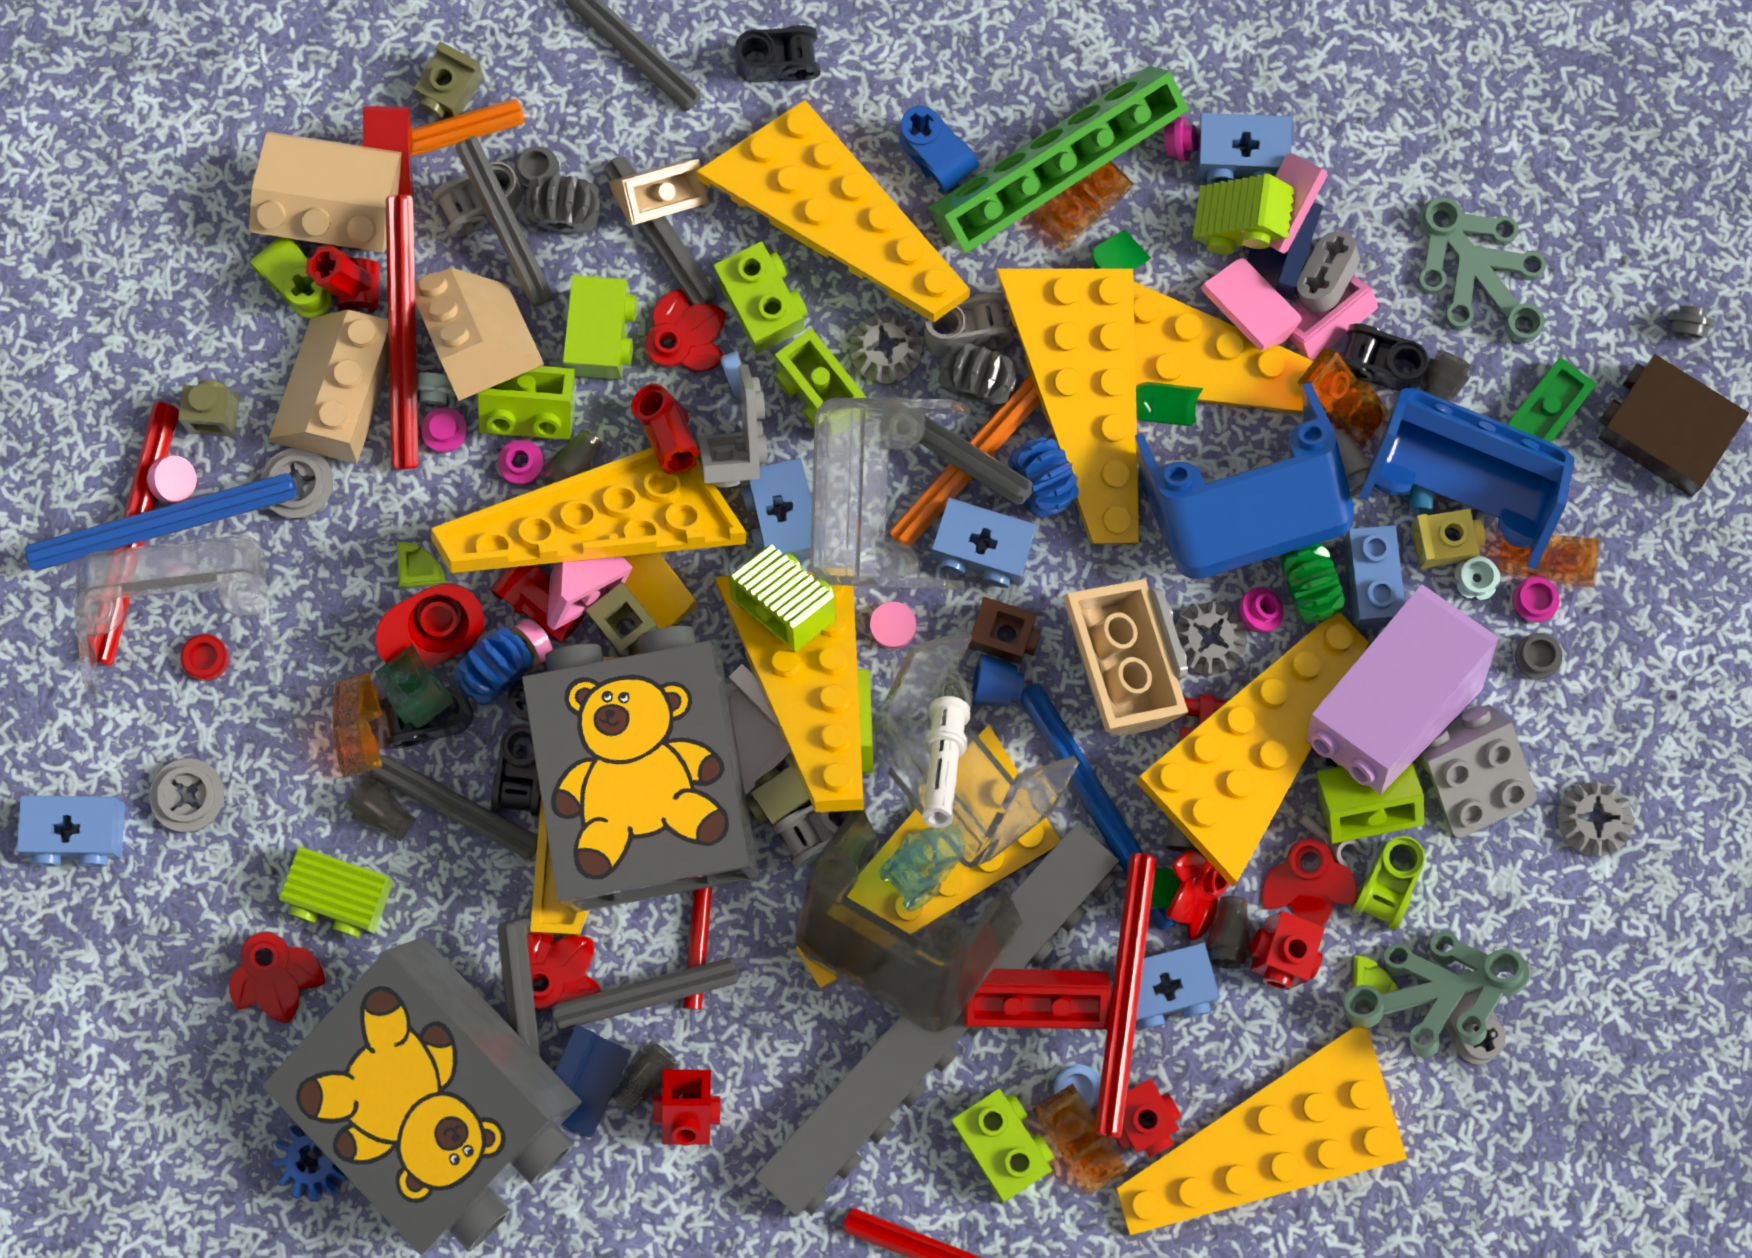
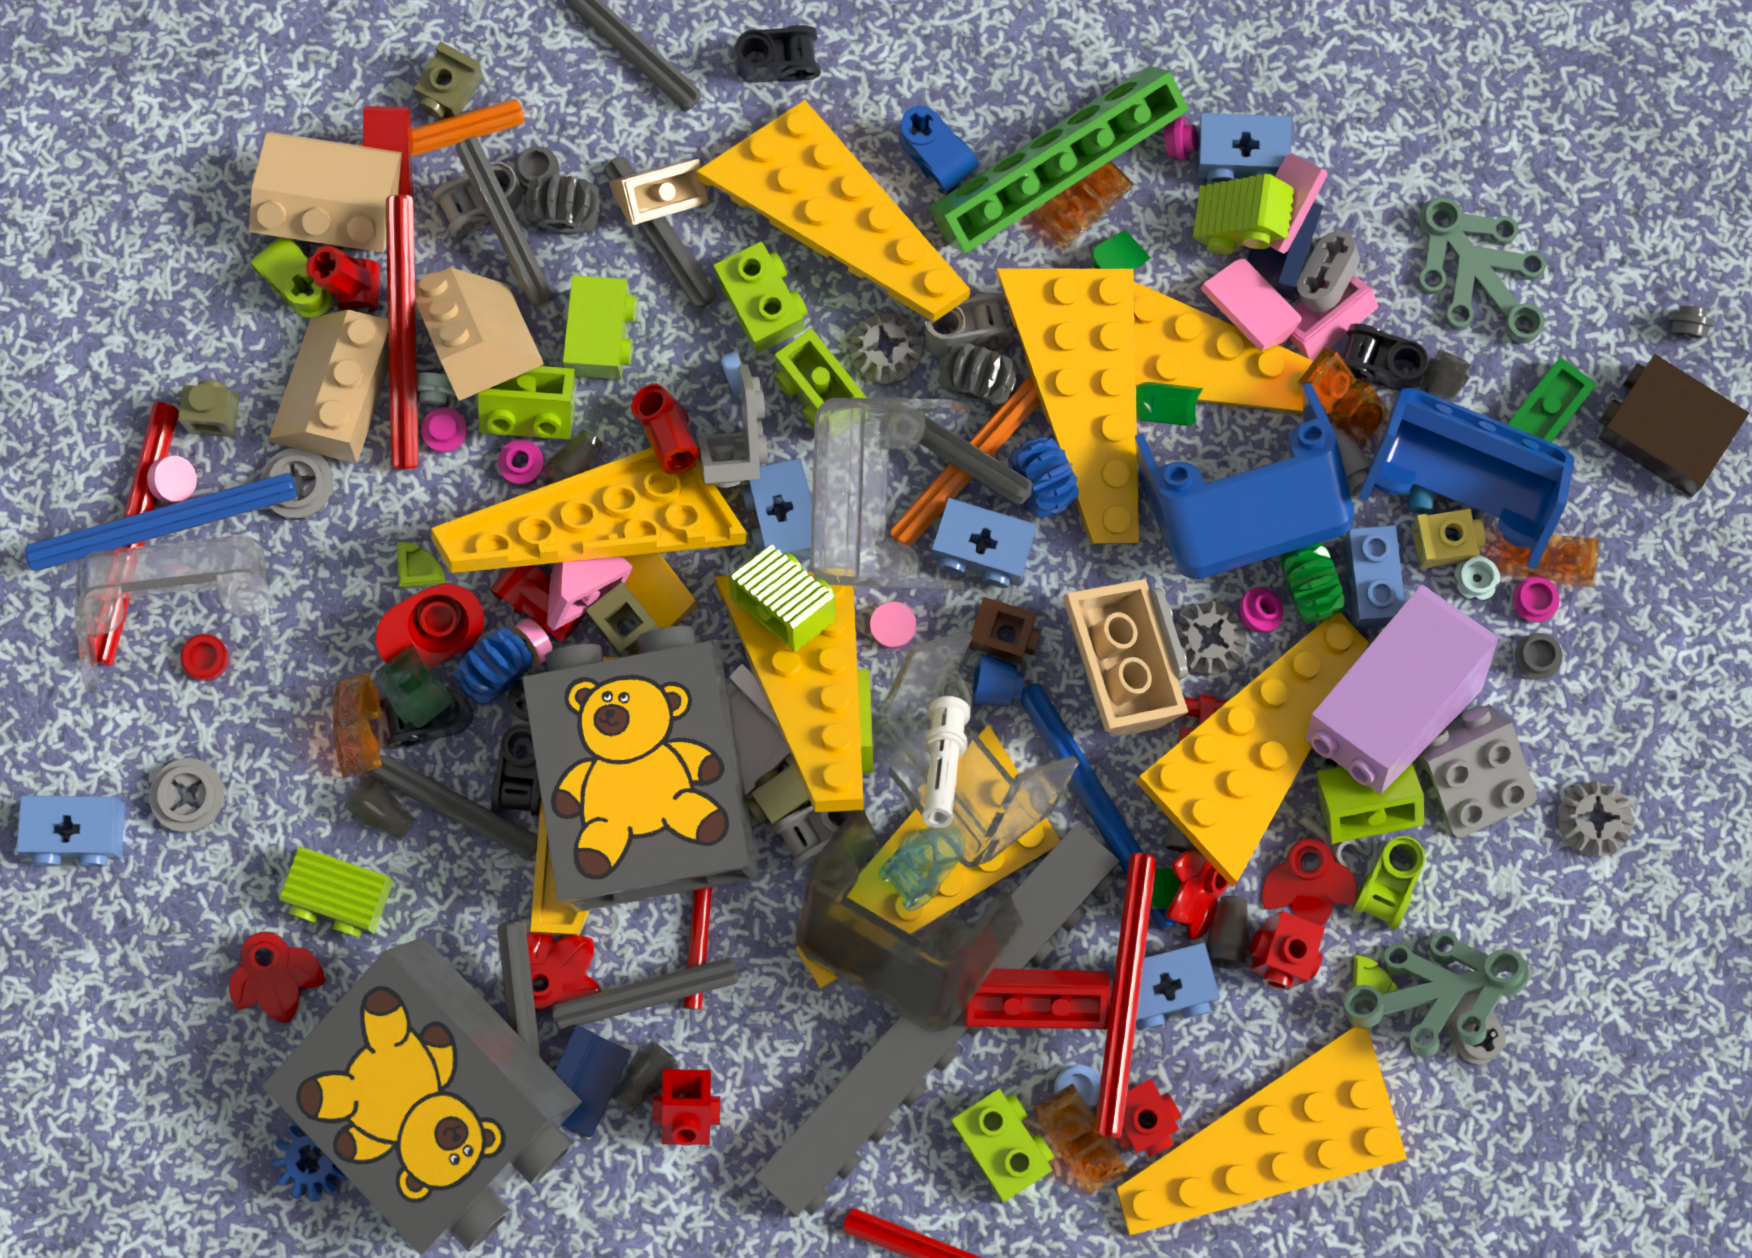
red plate [645,289,726,372] -> none

